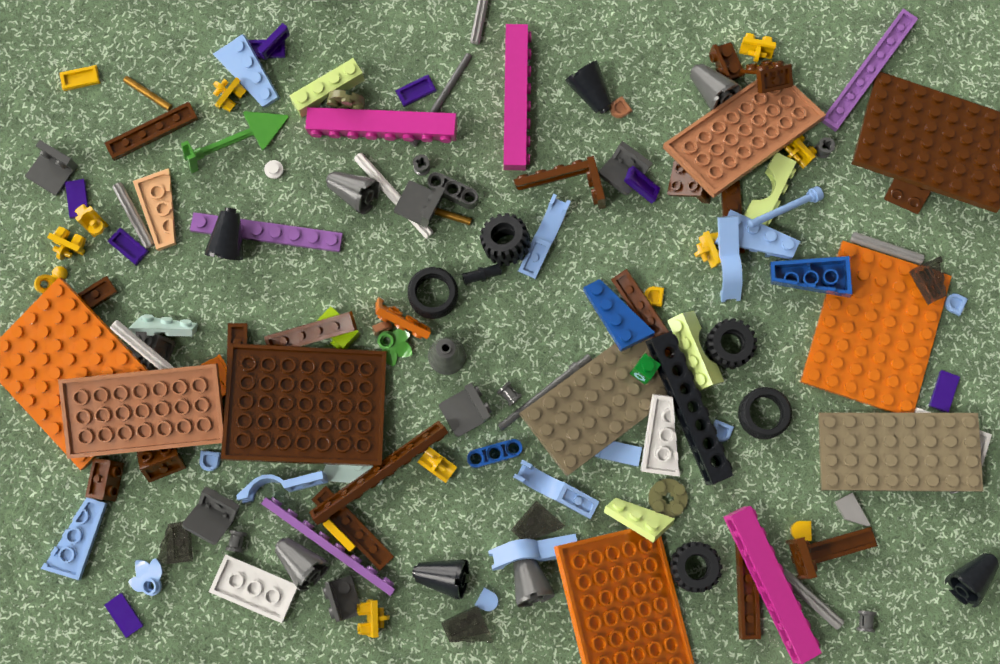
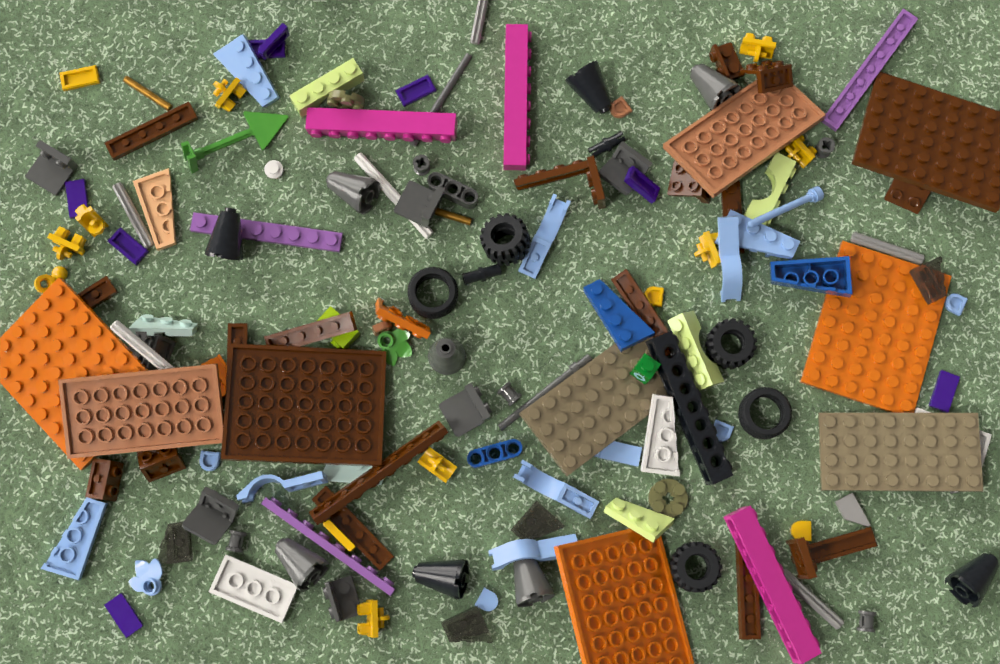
none -> black pin [588,131,626,158]

